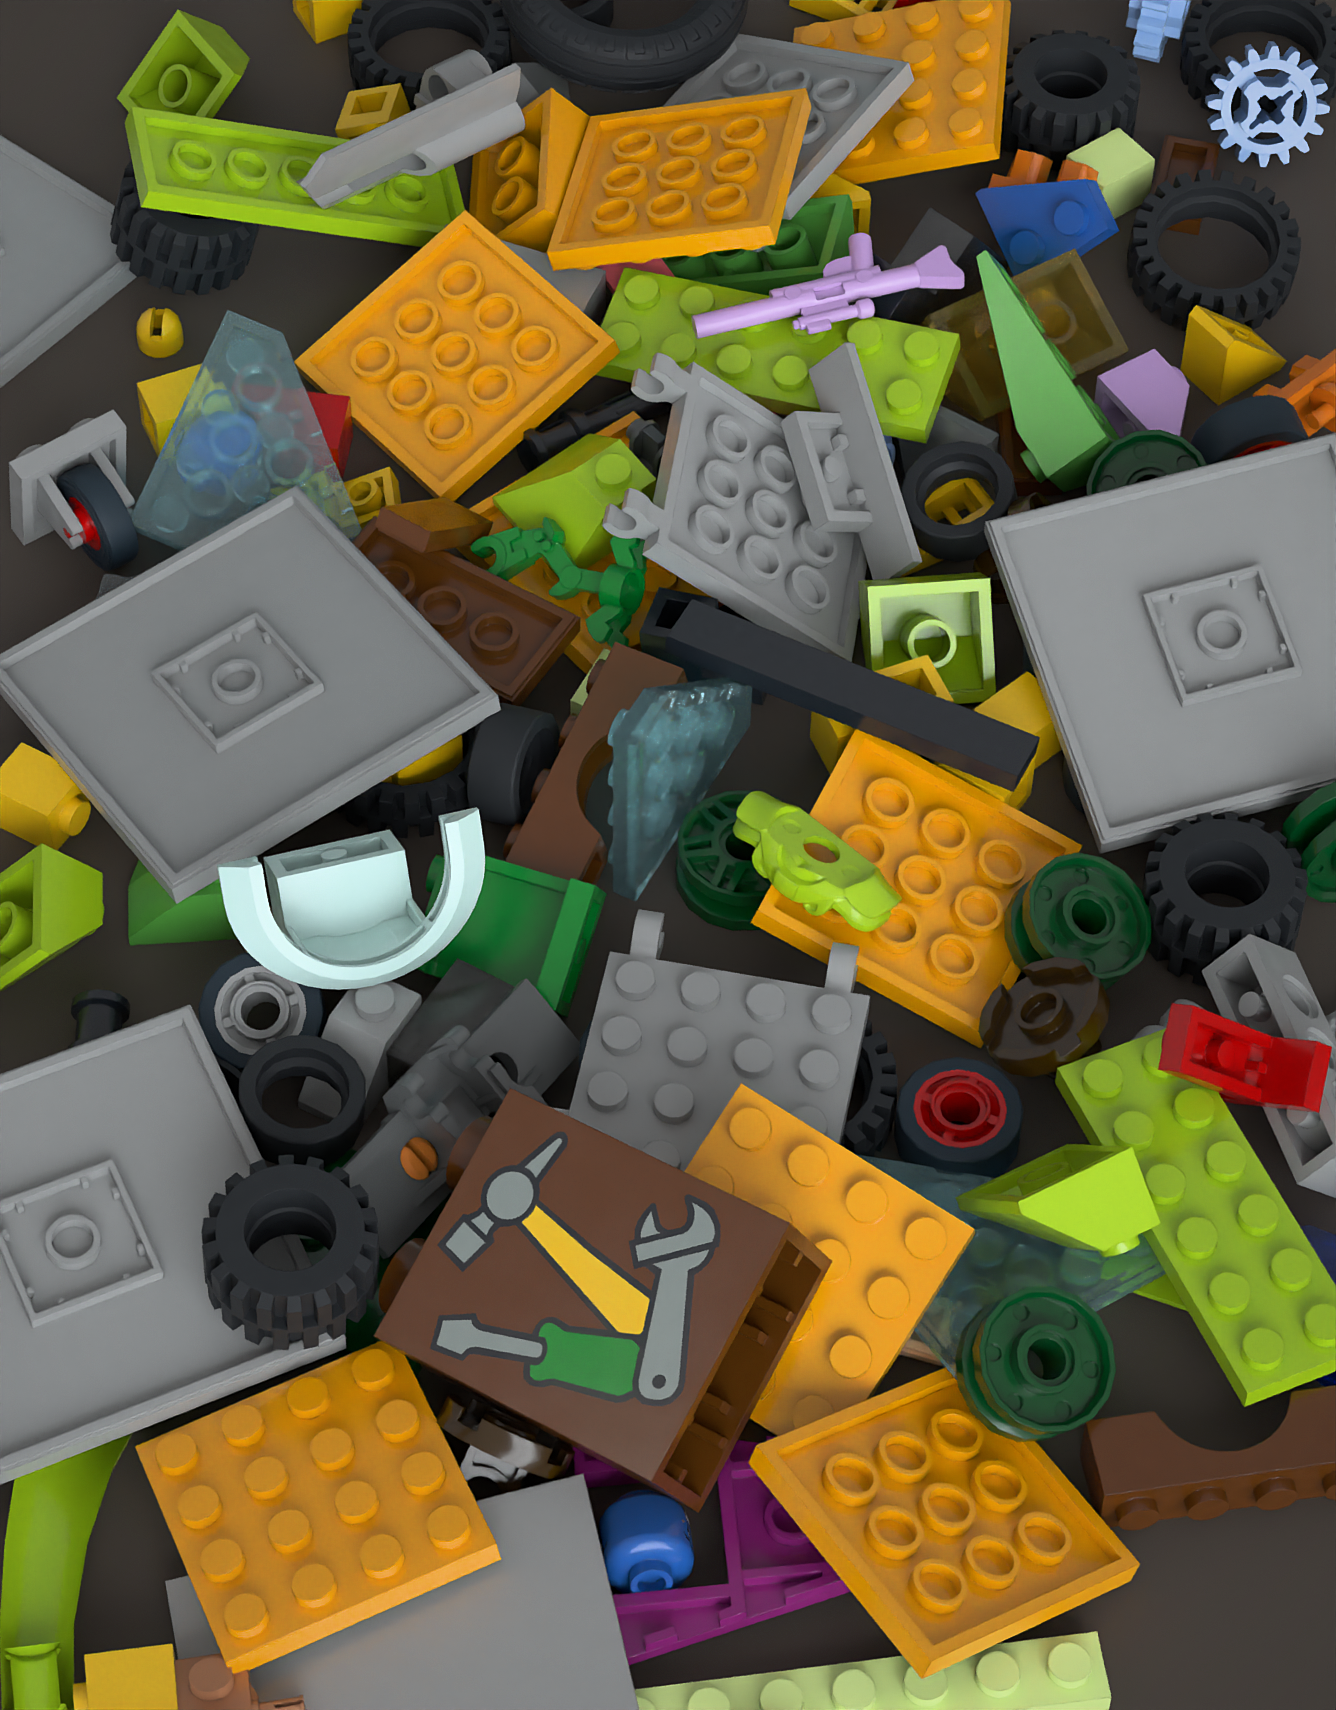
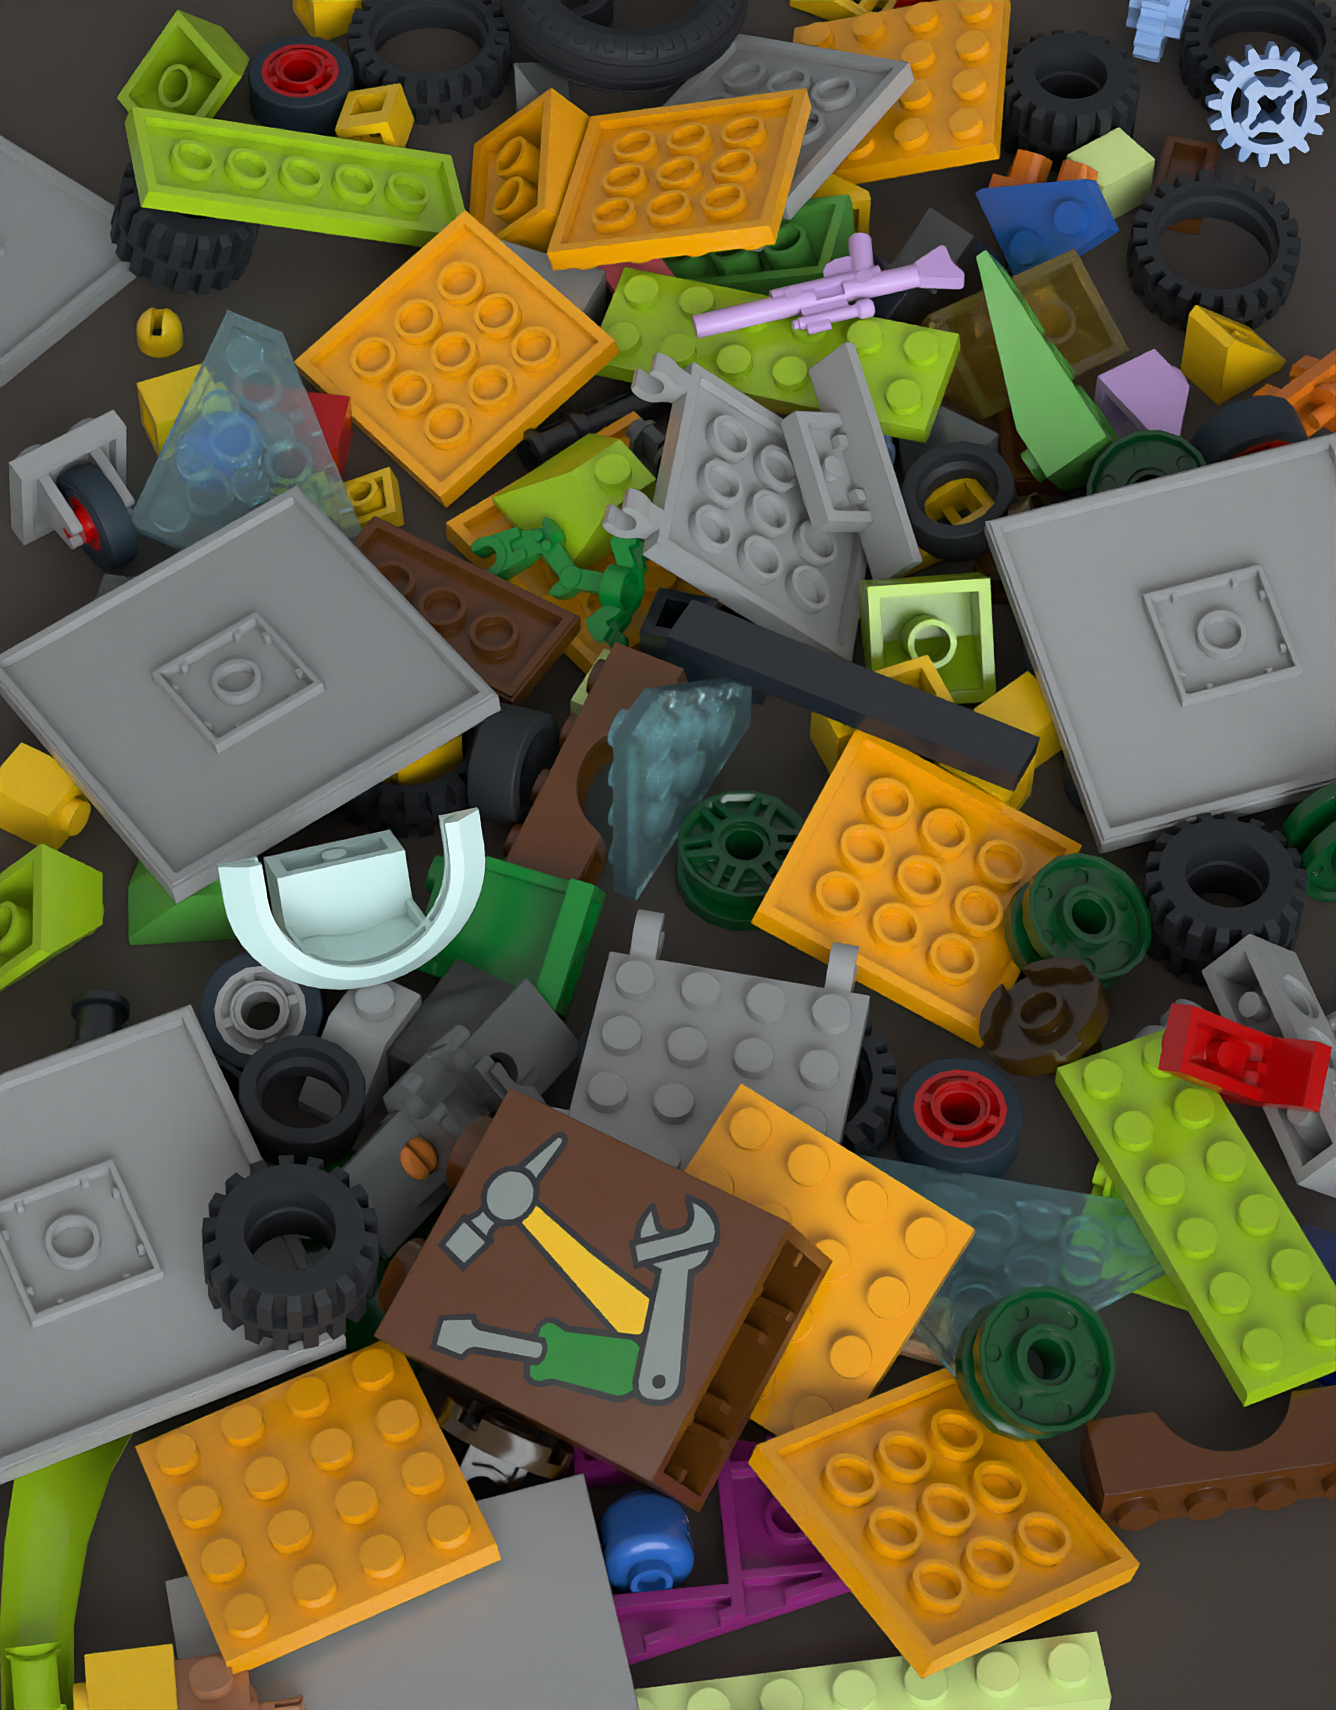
light grey panel [296,49,525,210] -> none
reddish brown tile [375,497,493,553] -> none
lime piece [733,791,902,932] -> none
lime slope [955,1144,1161,1257] -> none
none -> black wheel [247,35,354,135]

